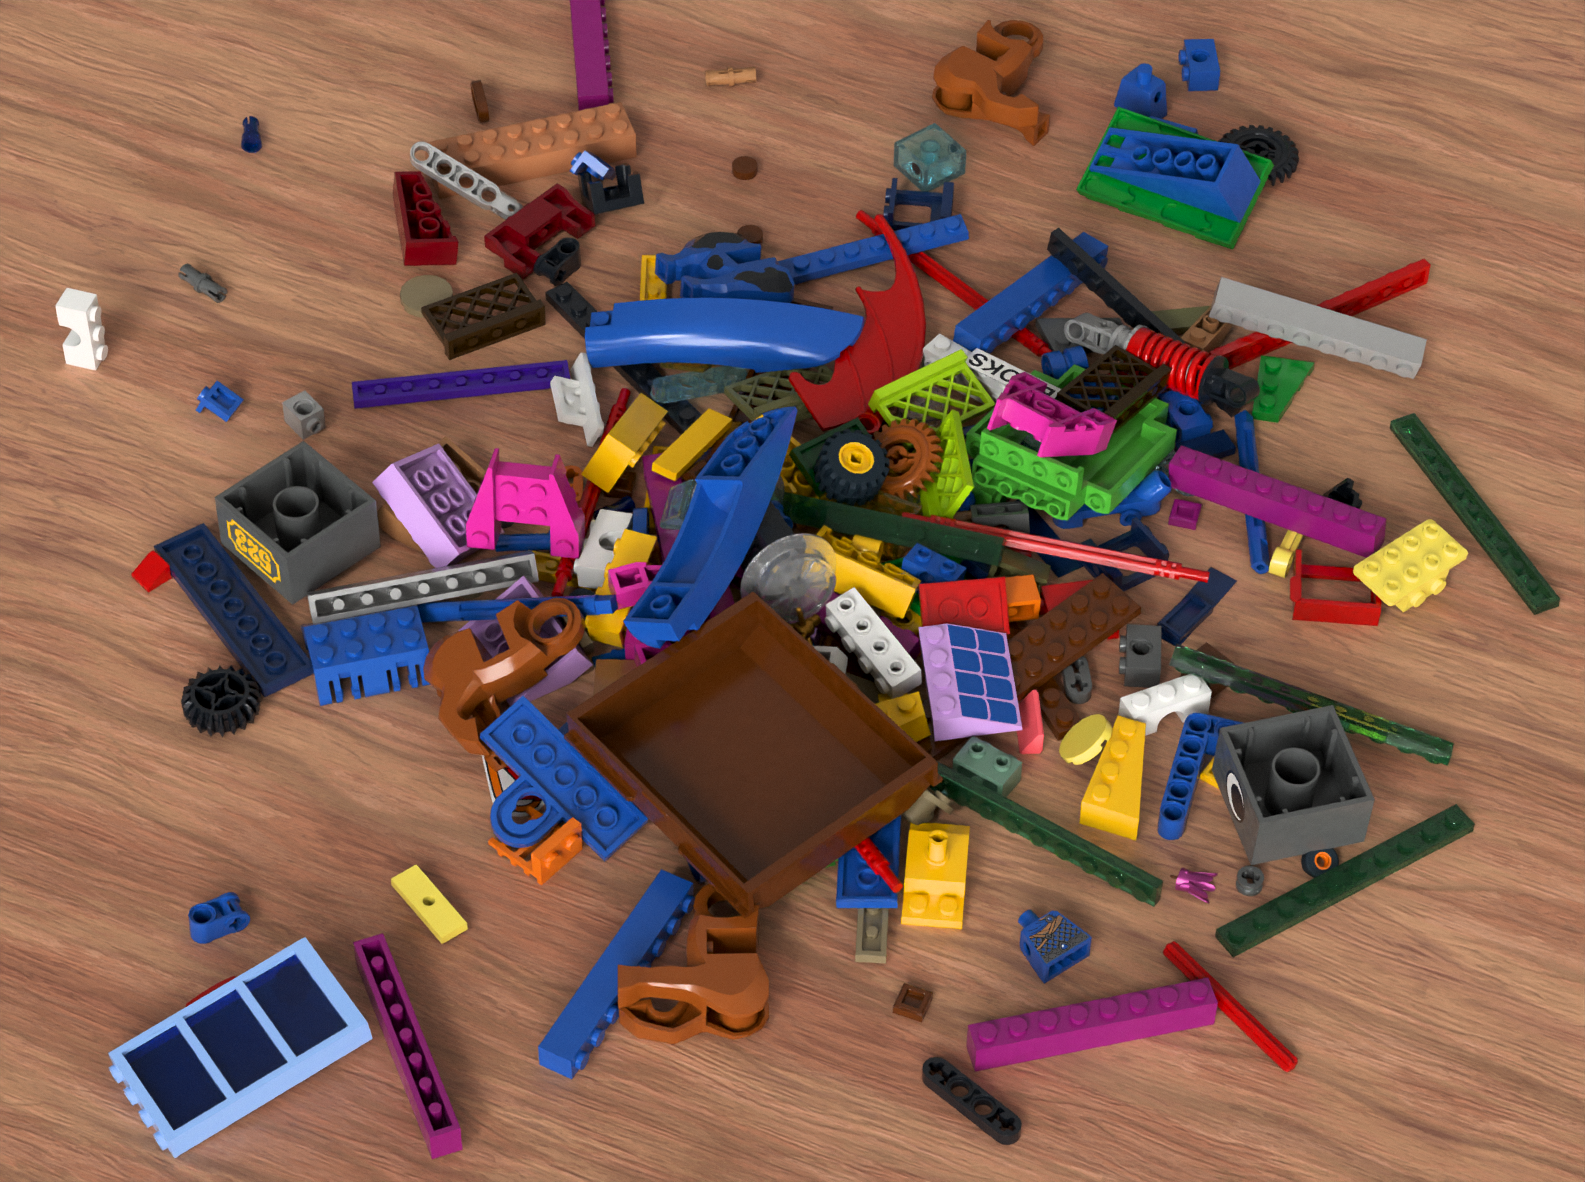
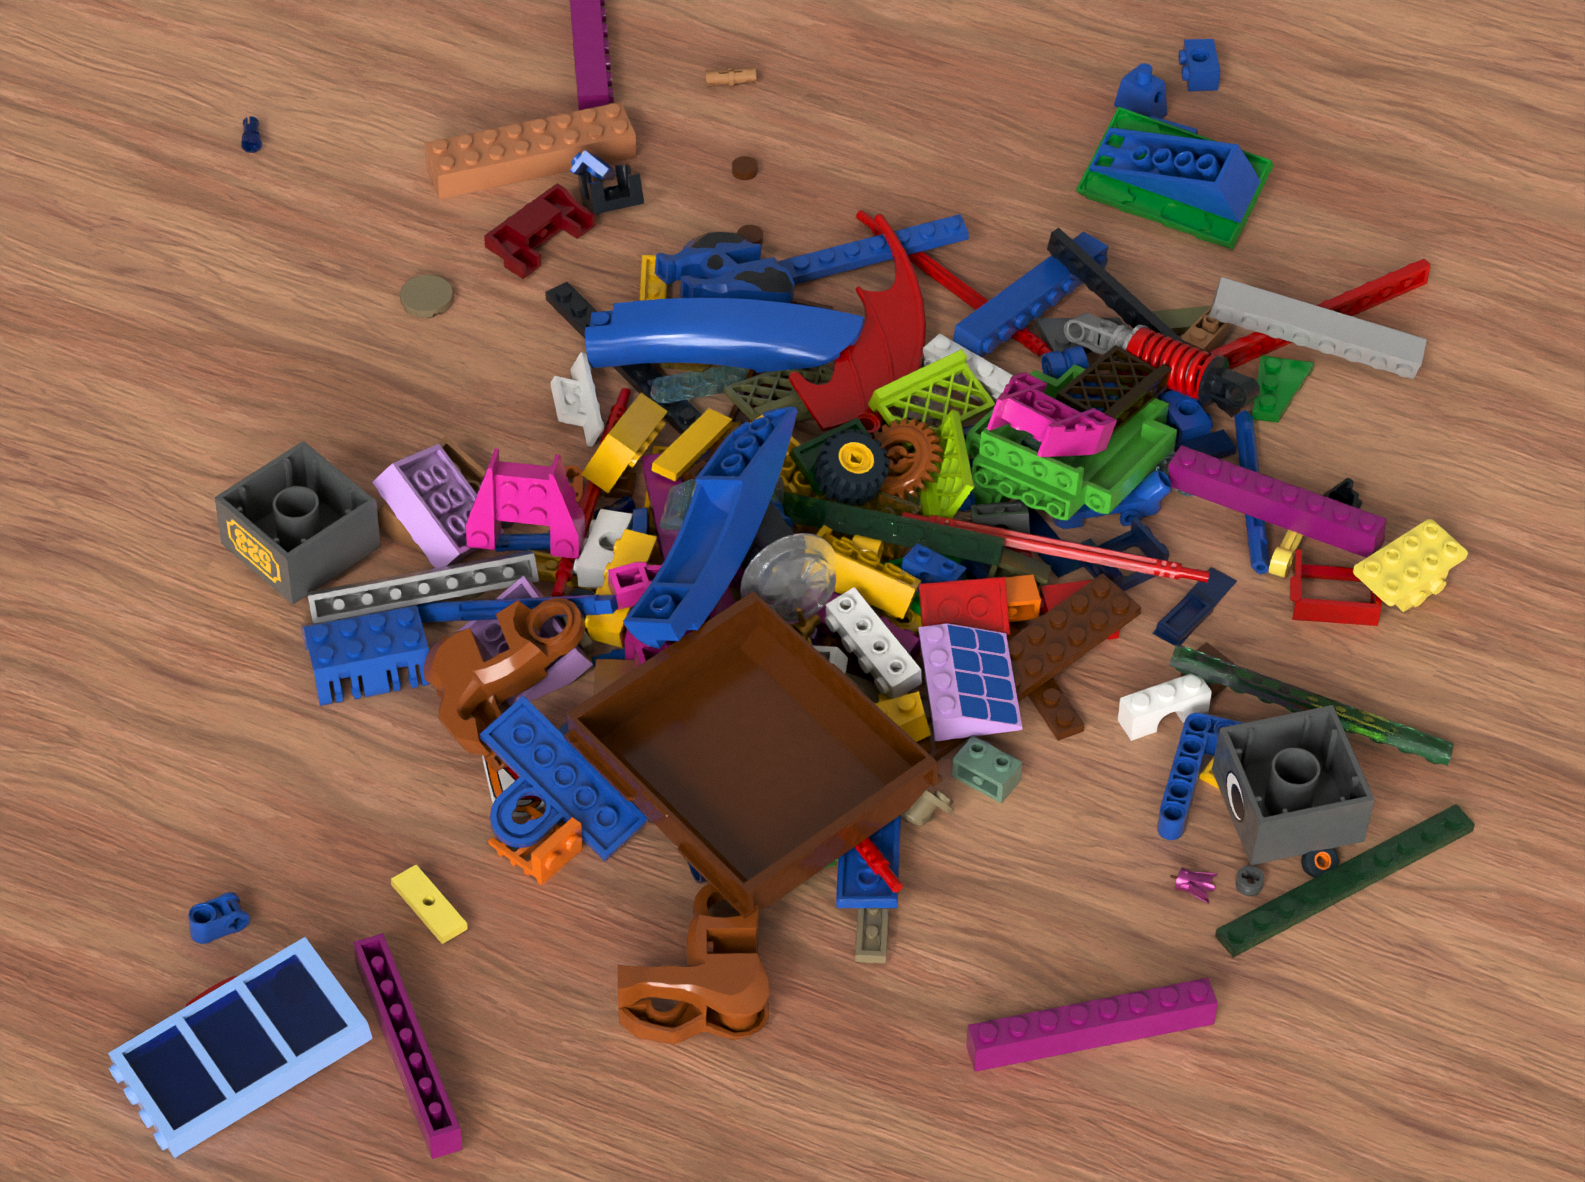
white arch [56,288,108,370] -> none
red slope [131,550,172,592] -> none
dark blue plate [154,523,314,697] -> none
dark grey pin [178,263,227,303] -> none
black gear [181,665,261,737] -> none
blue bracket [196,381,244,422] -> none
light grey brick [282,391,326,440] -> none
dark purple plate [352,360,570,409] -> none
dark red wedge [393,171,459,266] -> none
light grey piece [410,141,523,220] -> none
dark brown fence [421,273,546,360] -> none
reddish brown tile [470,80,489,123] -> none
black piece [533,237,581,286] -> none
blue brick [538,869,695,1079] -> none
dark blue window [883,178,954,231] -> none
clear light blue brick [893,123,966,192] -> none
reddish brown tile [893,983,933,1022] -> none
yellow brick [901,822,970,929] -> none
black beam [922,1057,1022,1145] -> none
clear green plate [929,761,1163,907] -> none
dark orange animal [932,20,1050,146] -> none
white sticker [966,348,1061,398] -> none
coral slope [1017,690,1044,754] -> none
blue torso [1018,910,1092,984] -> none
light yellow tile [1059,714,1112,765] -> none
dark grey beam [1061,656,1092,704] -> none
yellow wedge [1079,716,1146,841] -> none
dark grey brick [1119,624,1161,688] -> none
red axle [1163,941,1298,1072] -> none
magenta tile [1168,499,1202,530] -> none
black gear [1218,125,1299,188] -> none
clear green plate [1390,413,1560,615] -> none

